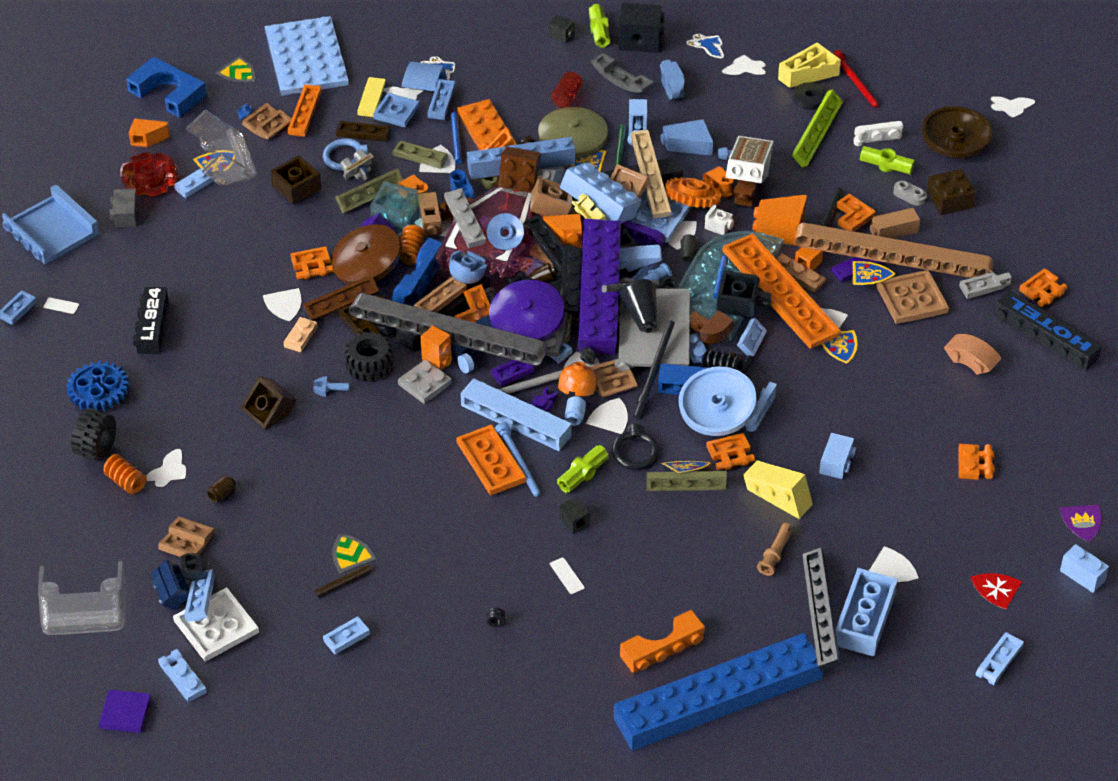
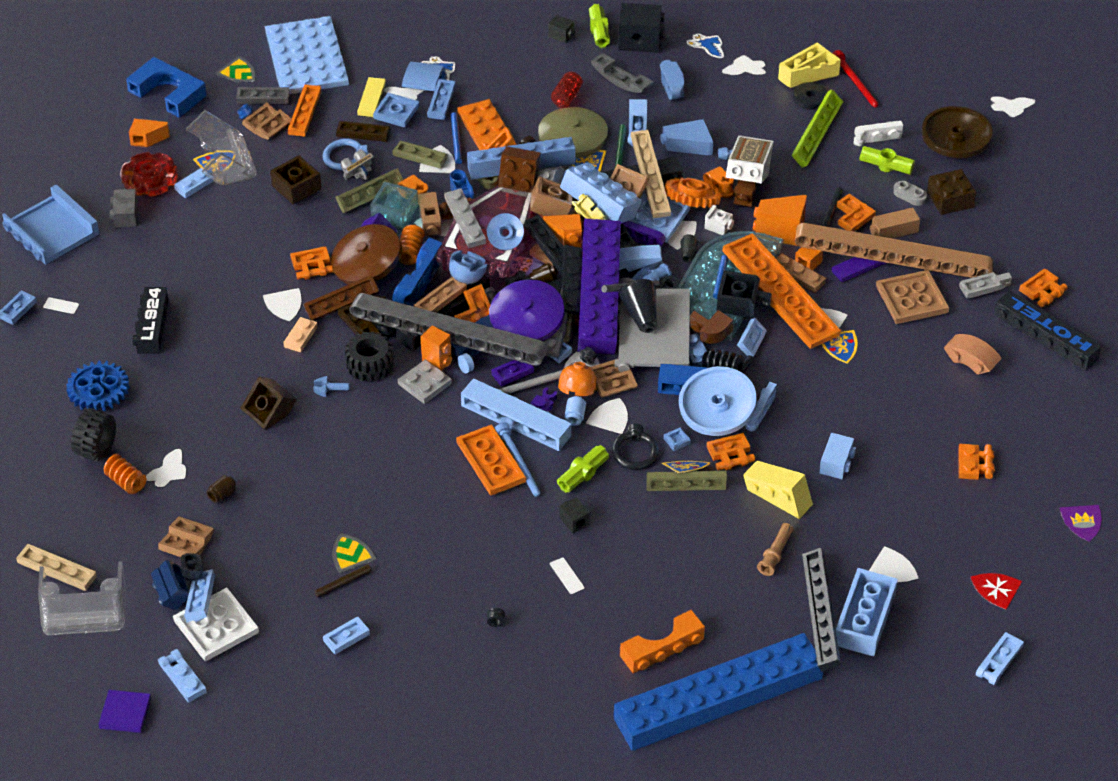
black bar [633,320,675,419] -> none
sticker [853,261,896,285] -> none
light blue brick [1060,544,1109,593] -> none
none -> tan plate [16,544,97,591]
none -> flat silver plate [236,87,290,104]
none -> medium blue tile [664,427,691,451]

